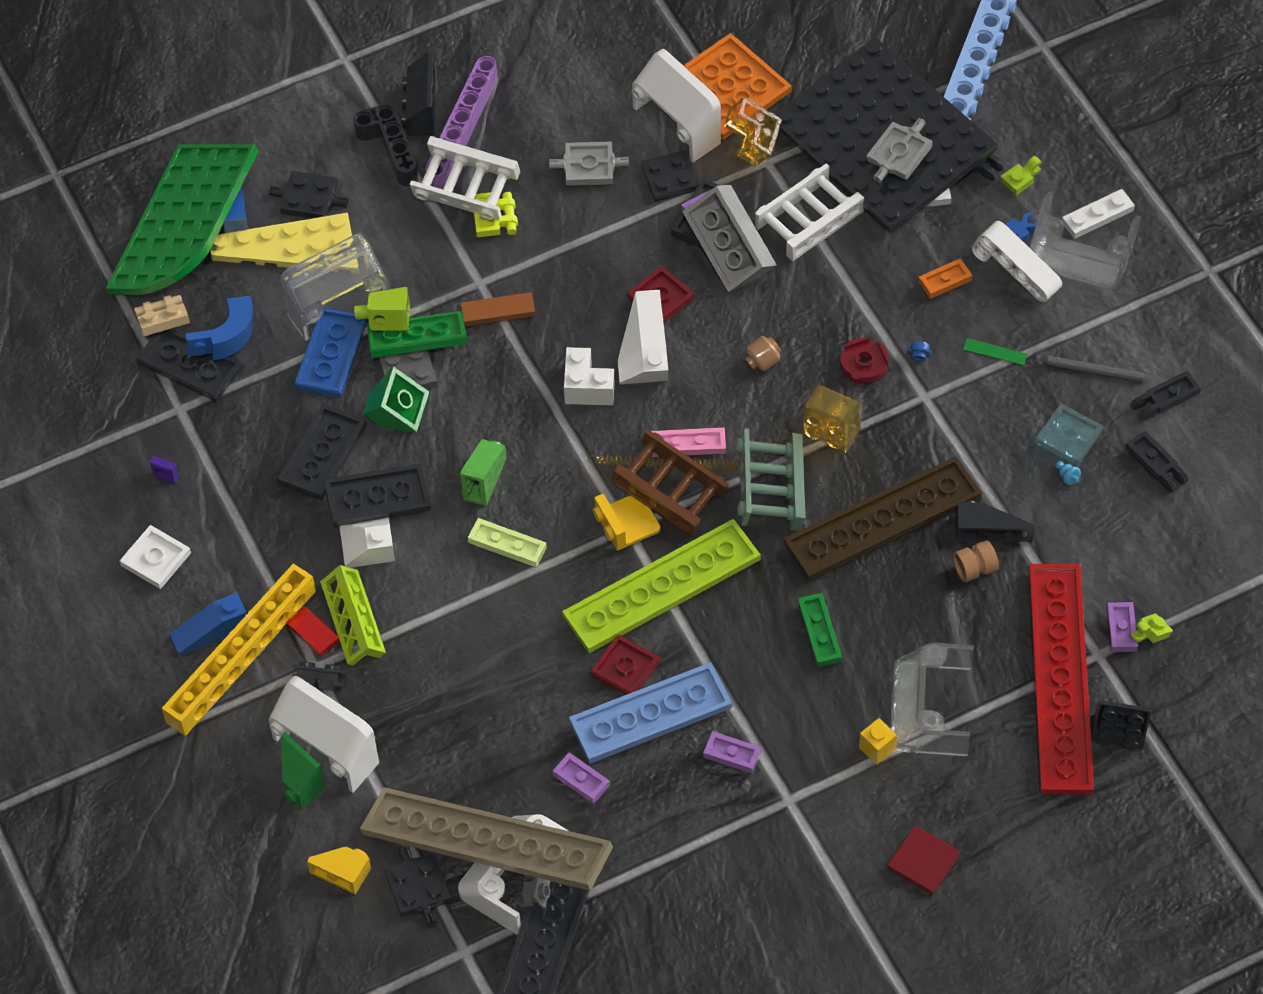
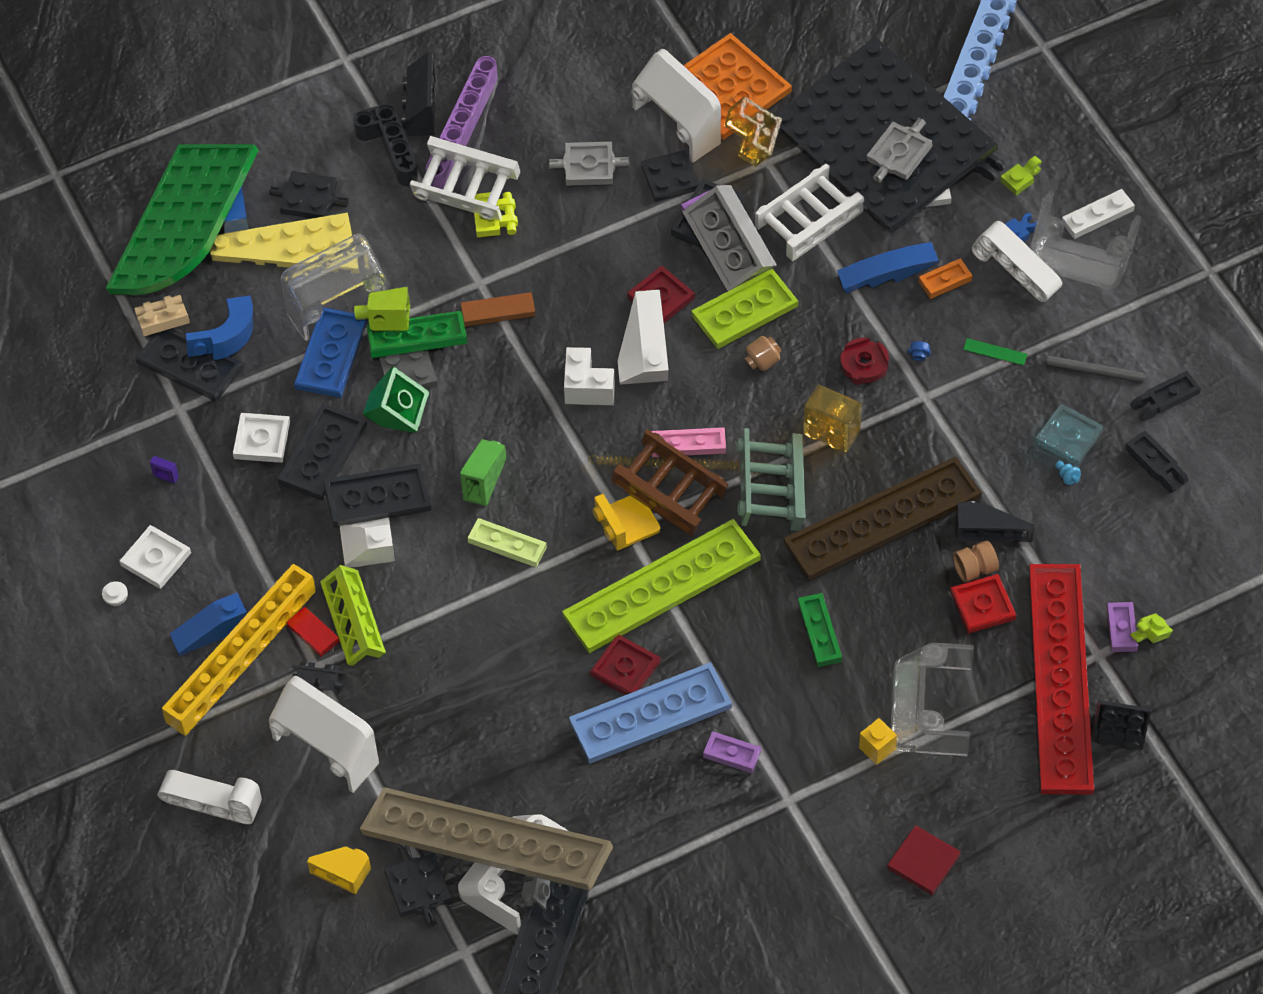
green slope [281,732,325,809] -> none
medium lavender plate [553,753,610,804] -> none
none -> white plate [102,582,128,606]
none -> white beam [157,770,262,824]
none -> white plate [233,413,290,463]
none -> lime plate [692,269,798,349]
none -> blue slope [837,242,940,293]
none -> red plate [950,574,1016,634]

